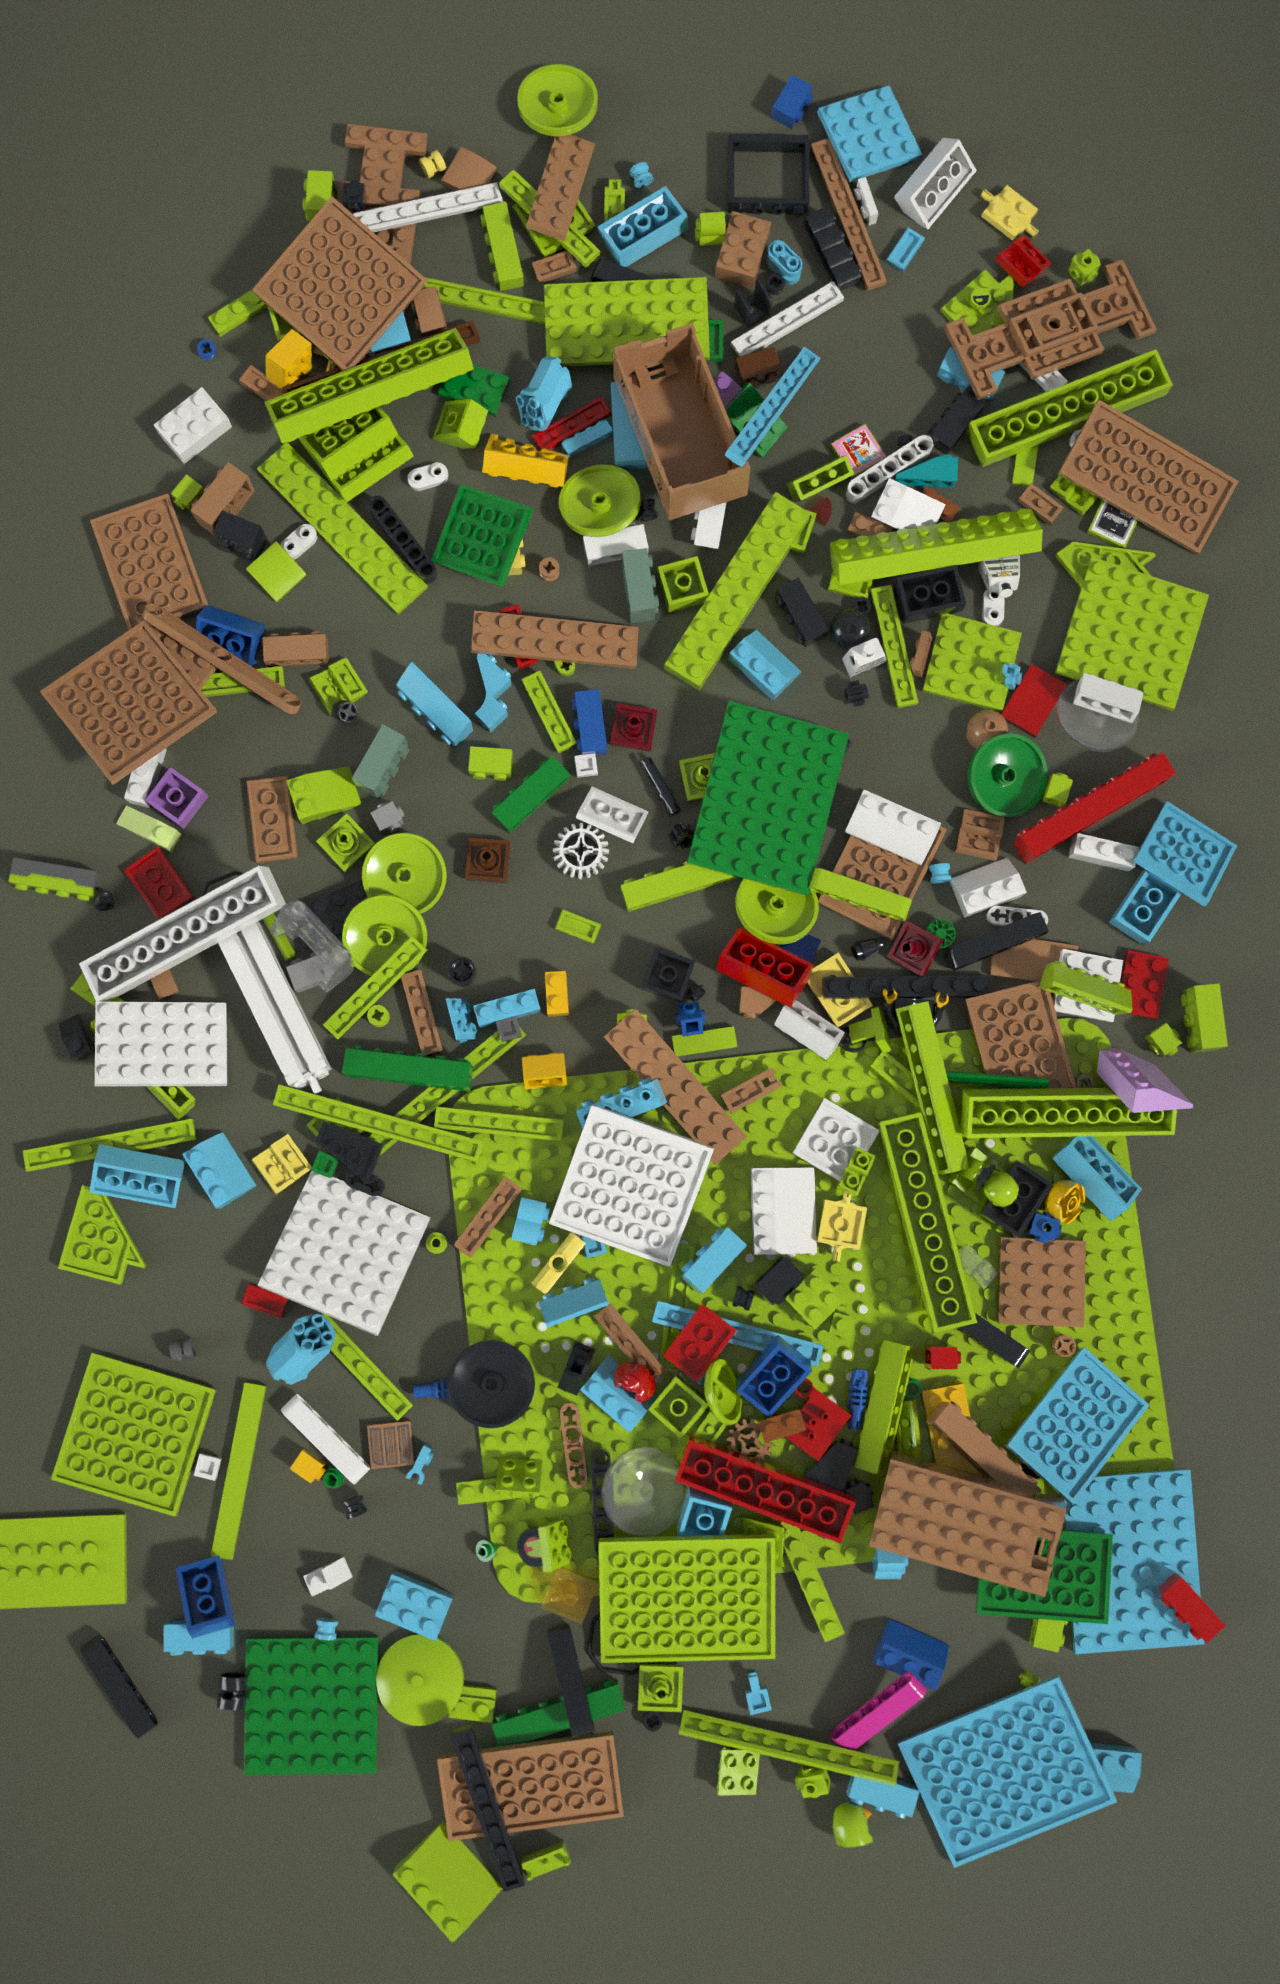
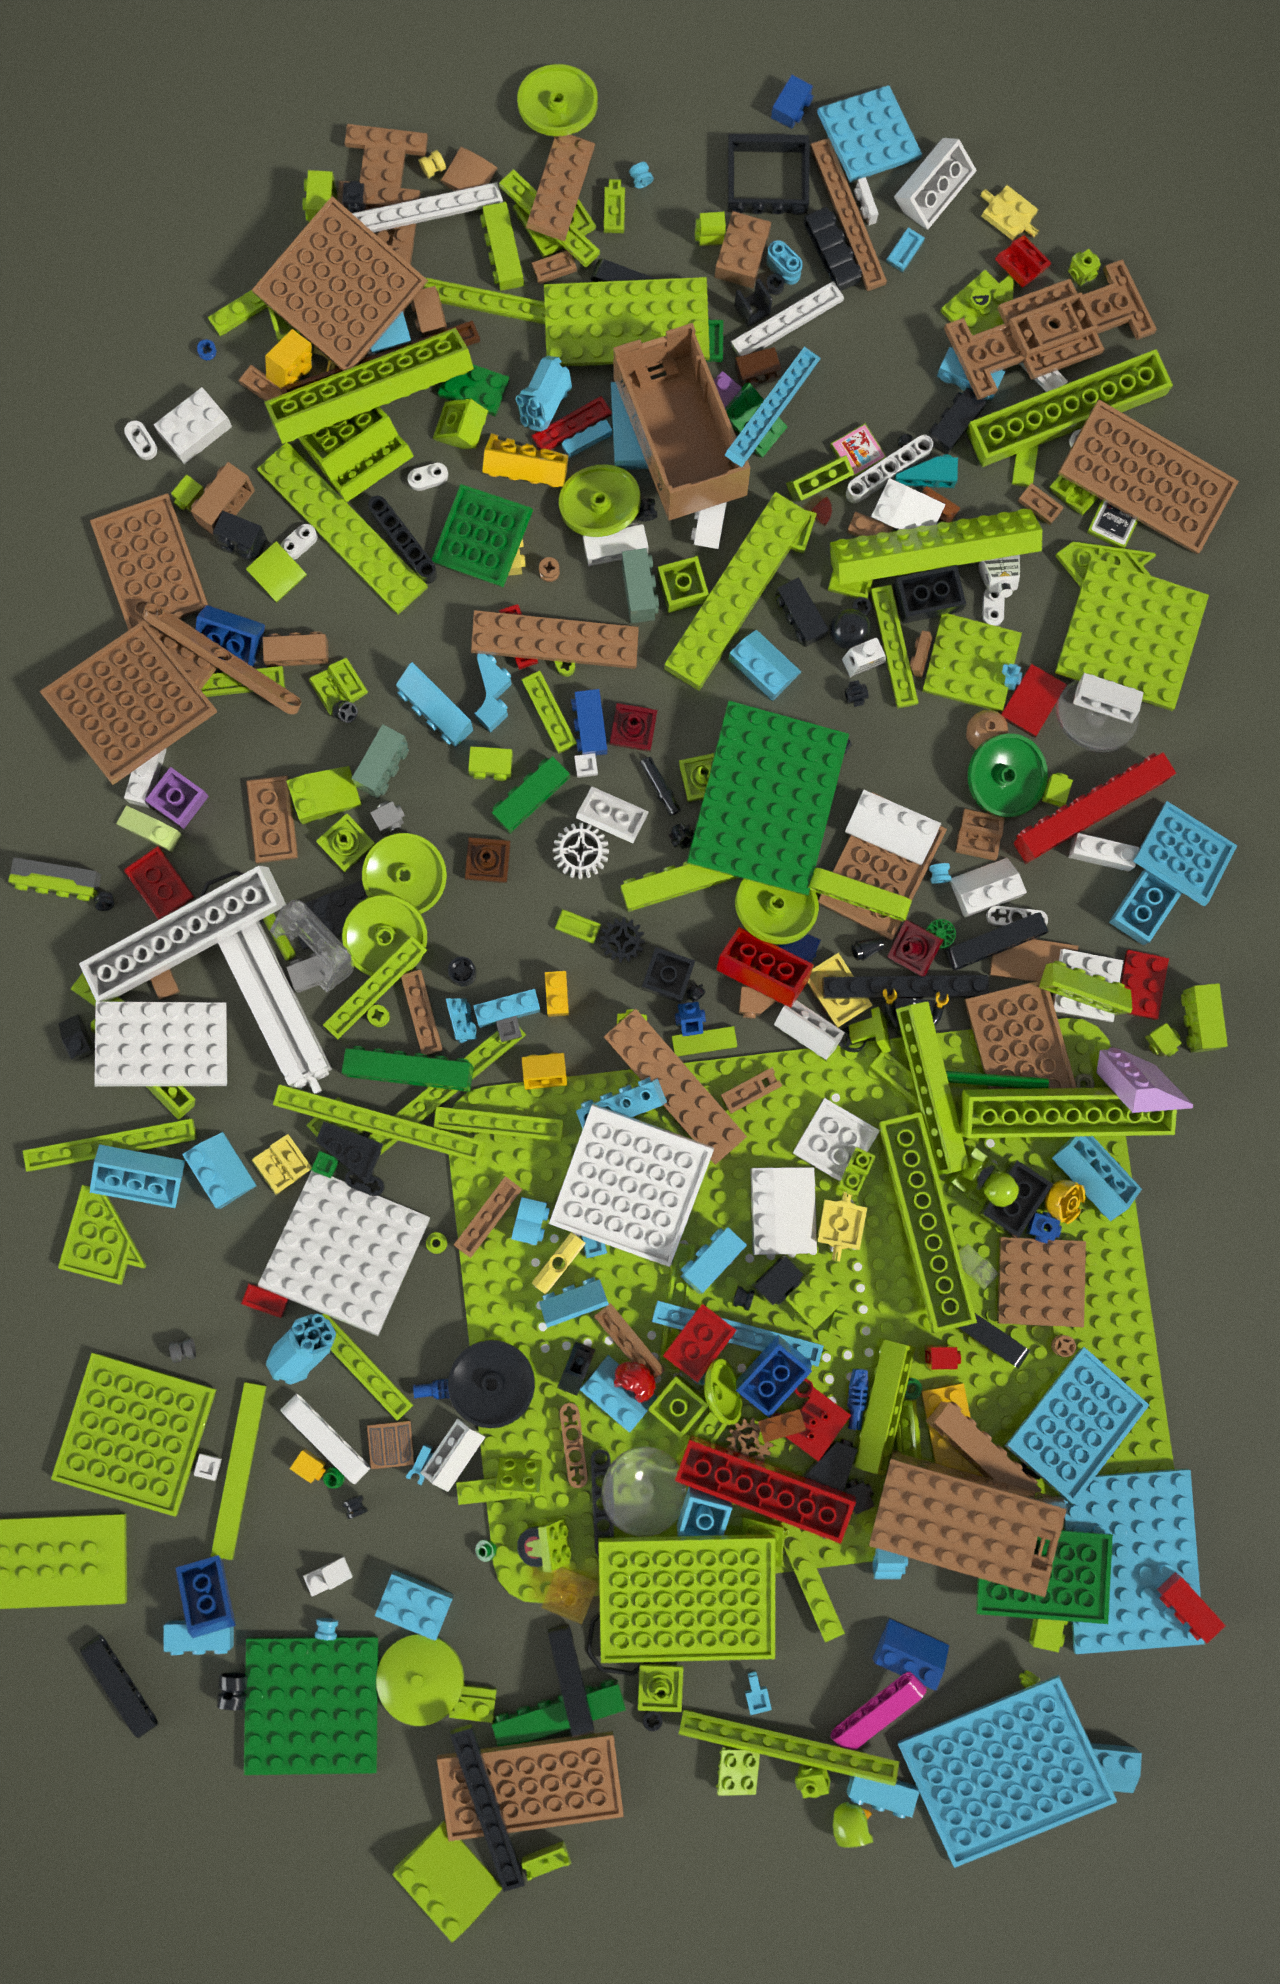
medium azure slope [598,186,689,267] -> none
none -> white plate [124,421,157,460]
none -> white brick [421,1418,485,1492]
none -> black gear [600,917,645,963]

